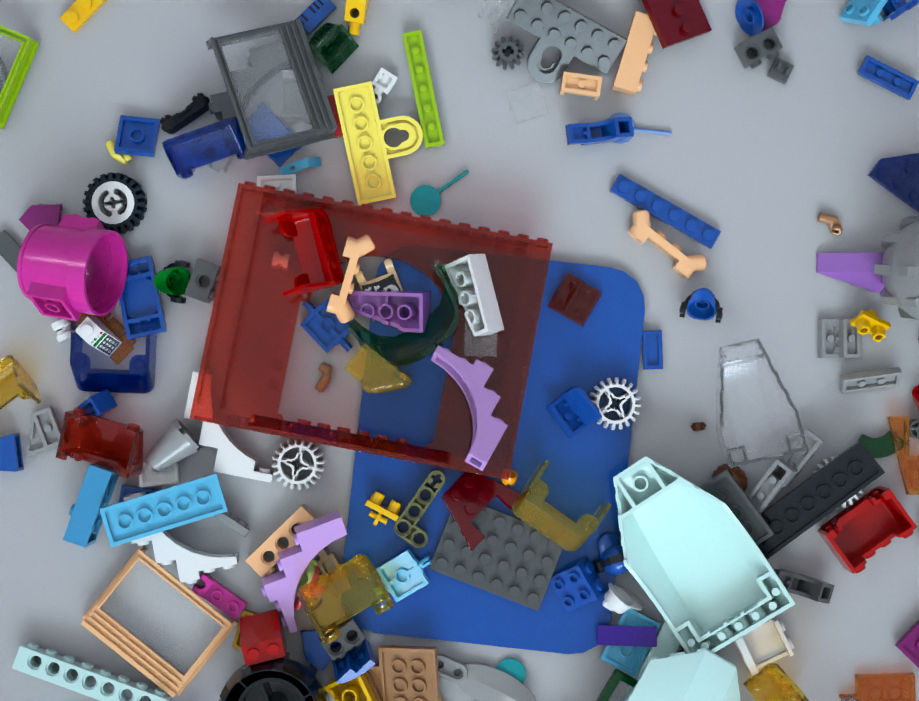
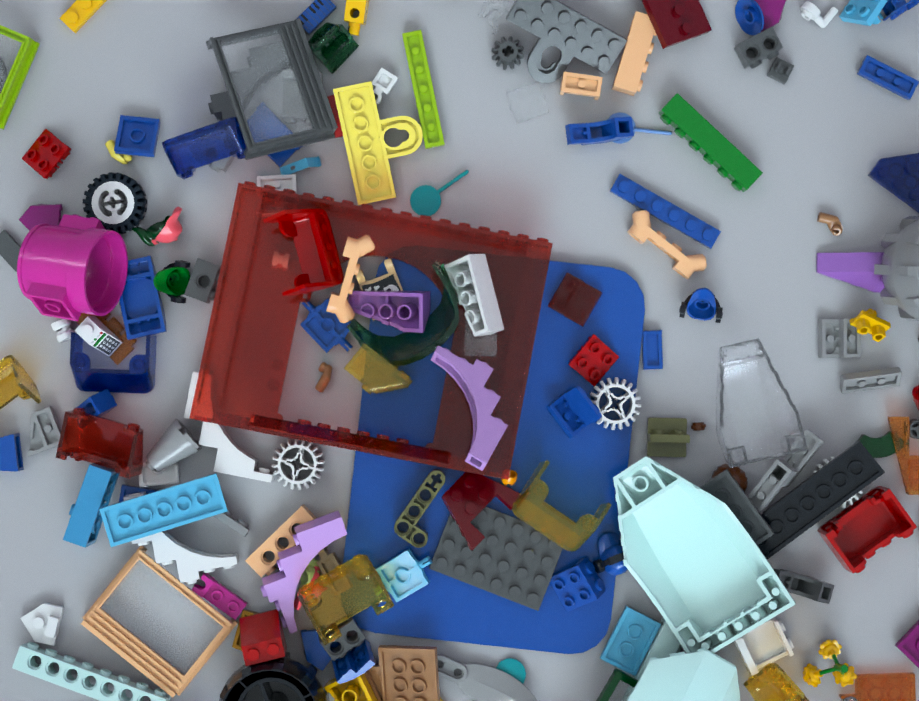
black piece [160,93,210,134] -> none
yellow hips [365,491,401,526] -> none
dark purple tile [597,624,657,647] -> none
white piece [602,583,643,614] -> none
none -> white plate [20,602,64,646]
none -> red hinge [22,129,71,179]
none -> hair [132,207,183,246]
none -> red hinge [569,334,619,386]
none -> olive bracket [647,417,690,457]
none -> green brick [659,93,763,192]
none -> white plate [800,1,838,28]
none -> yellow plant [803,639,857,687]

